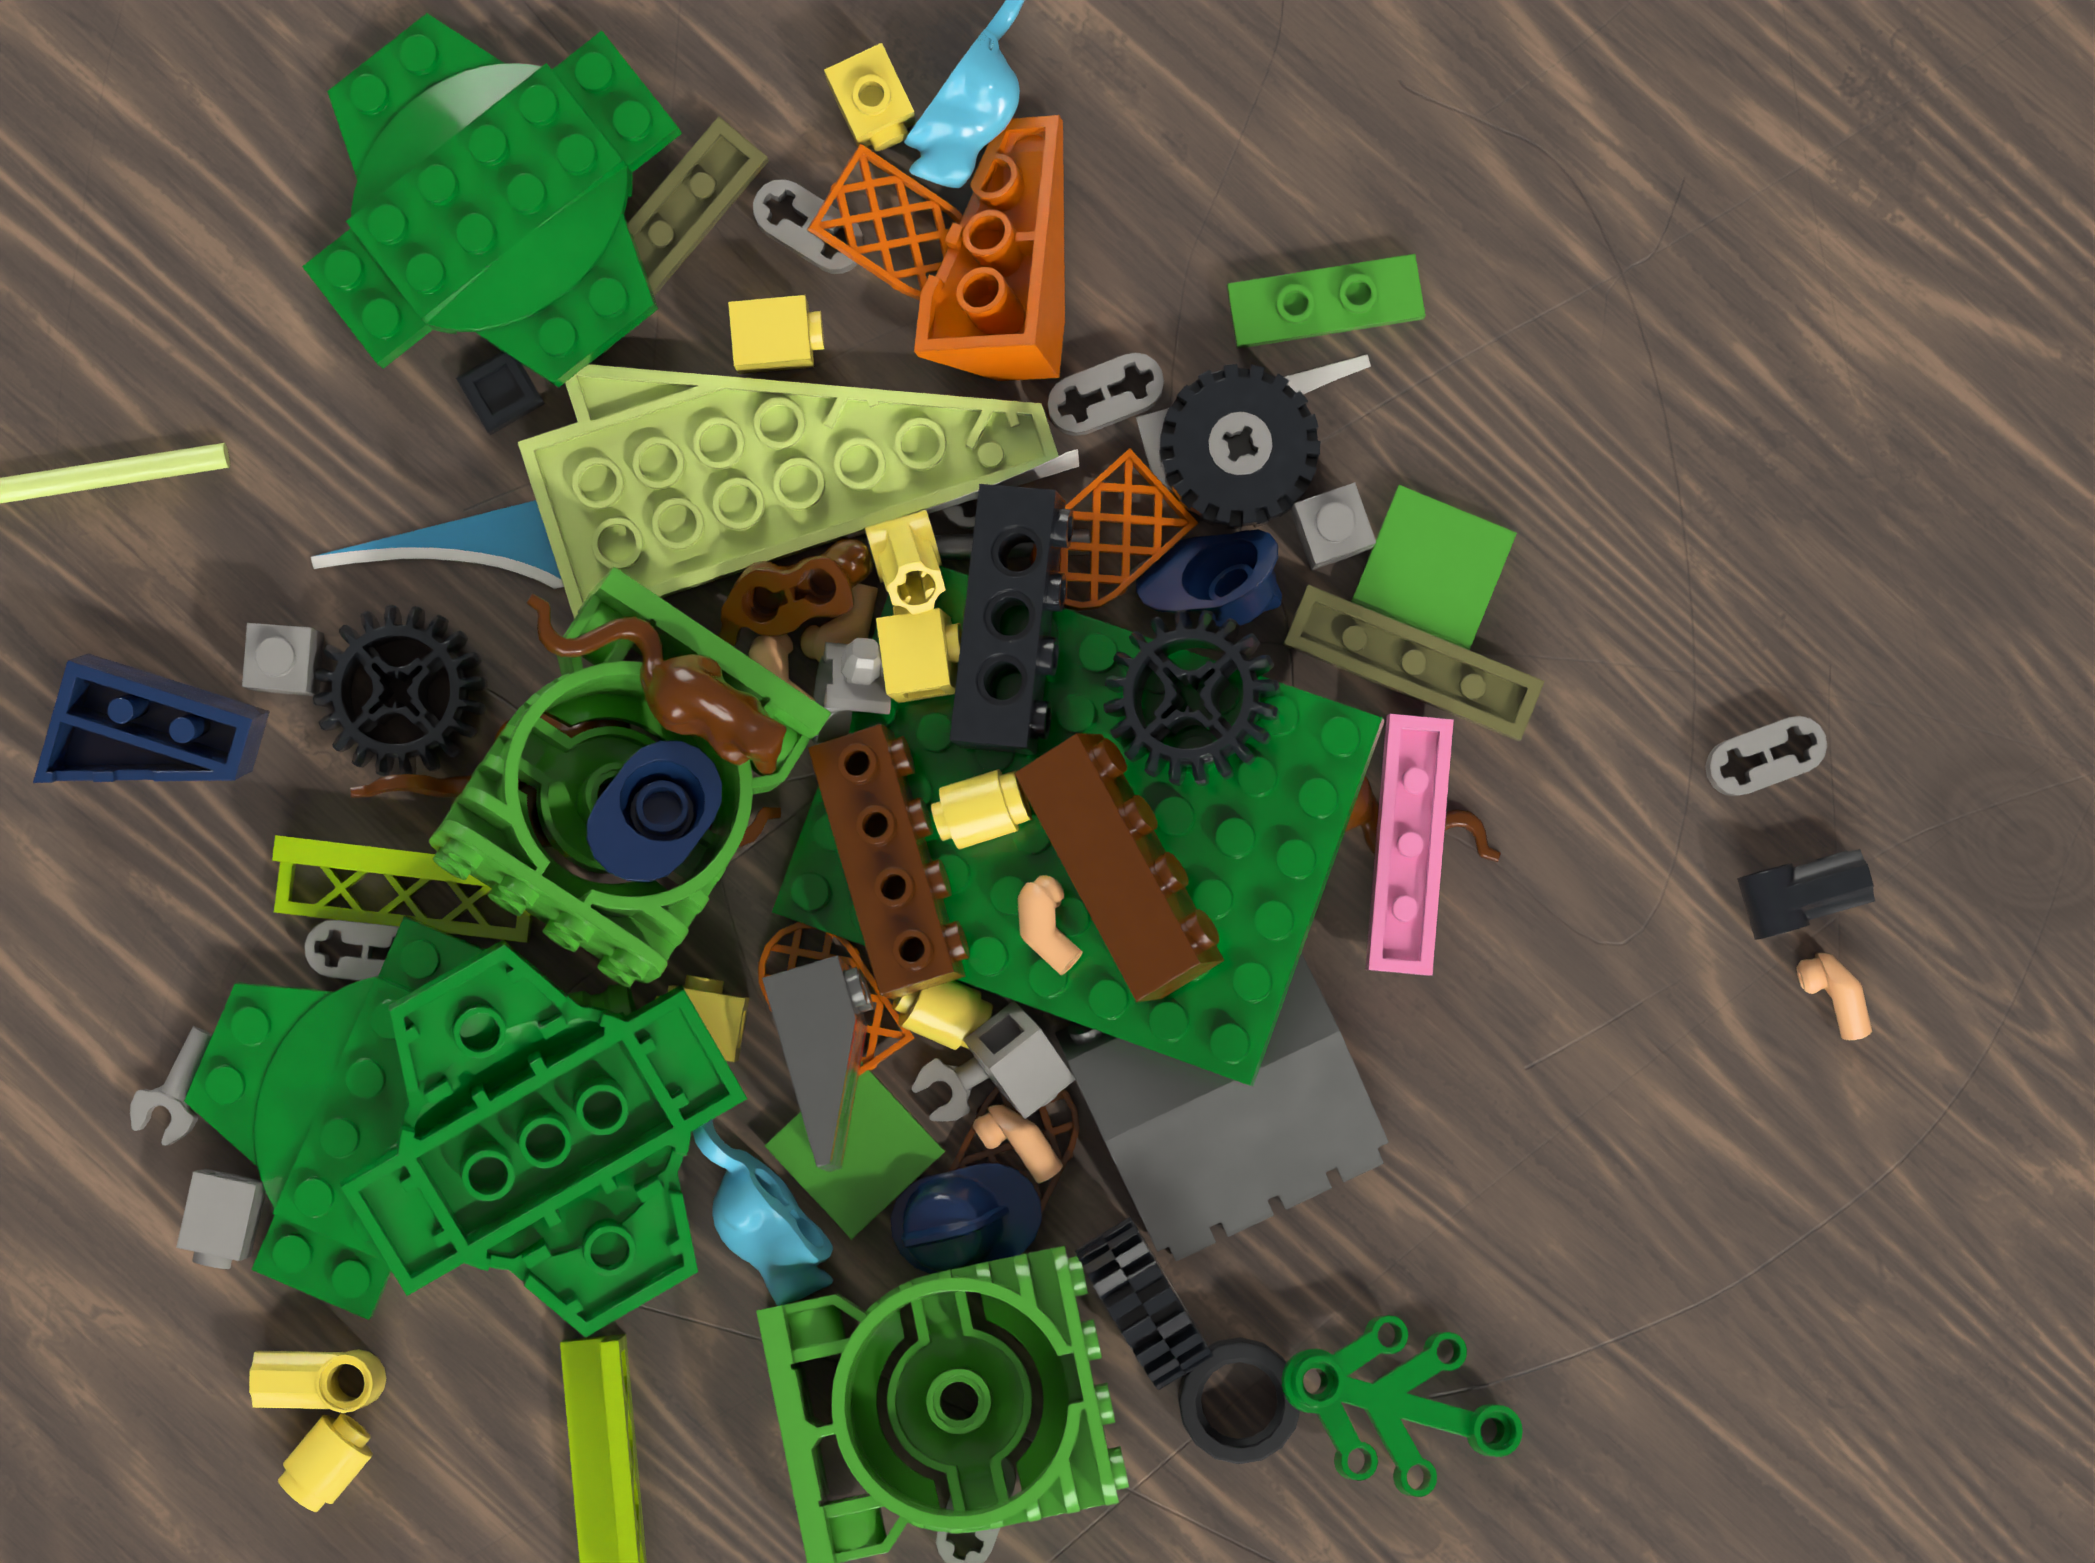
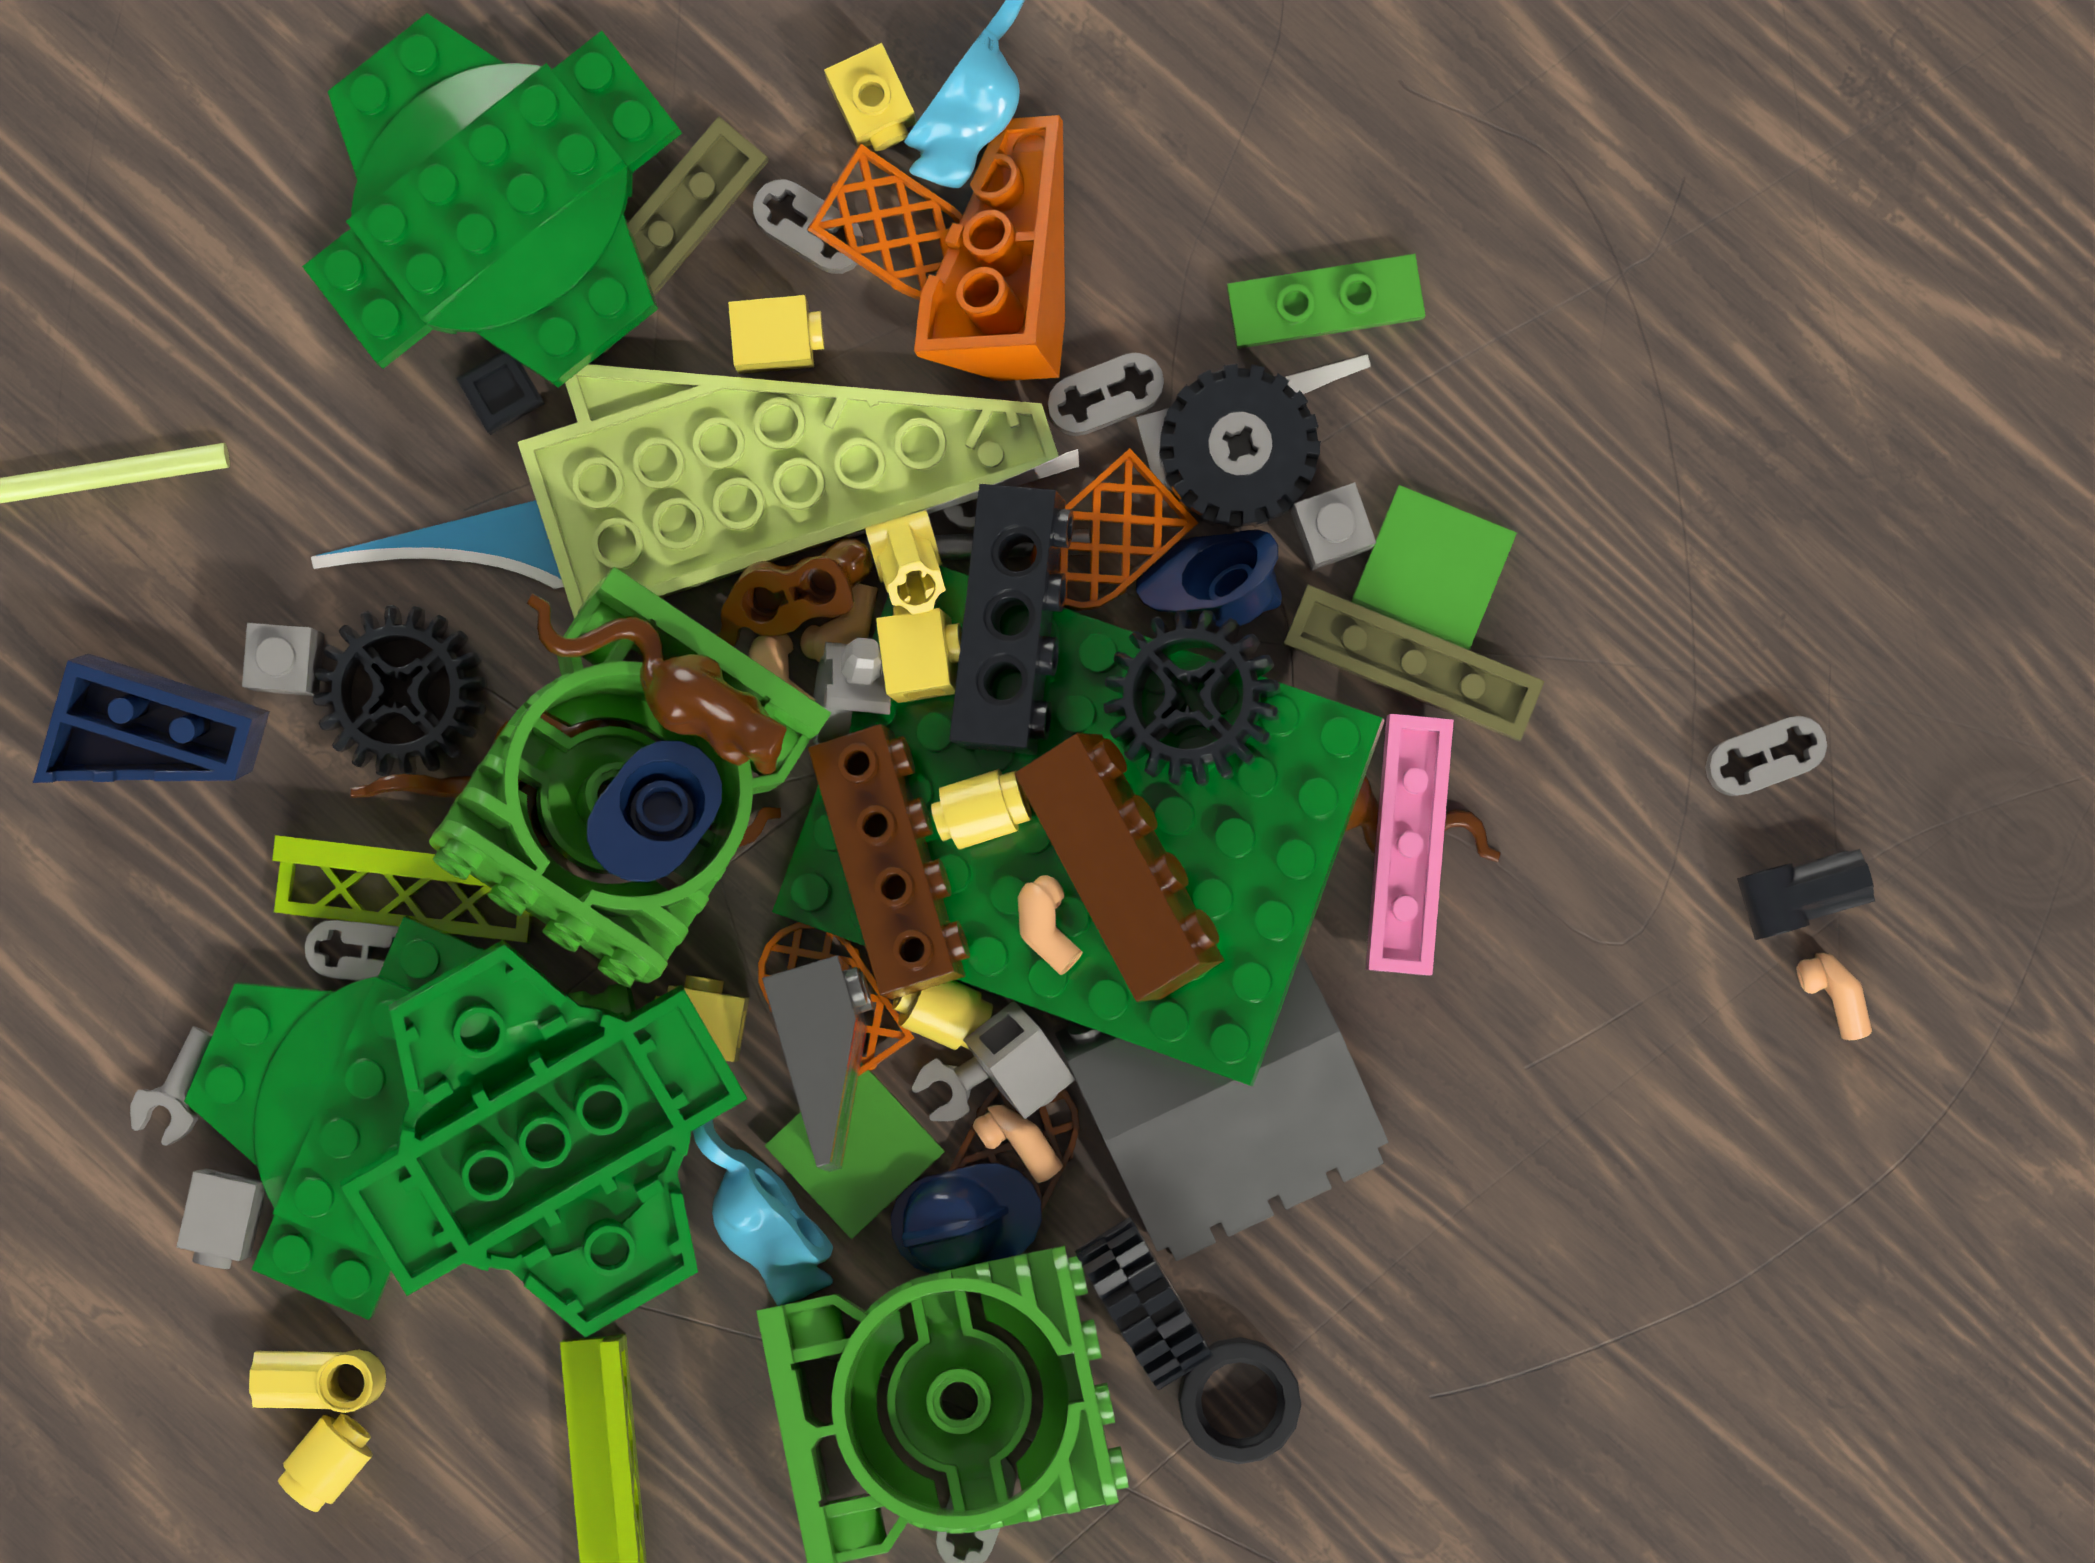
green plant [1282,1315,1523,1497] -> none

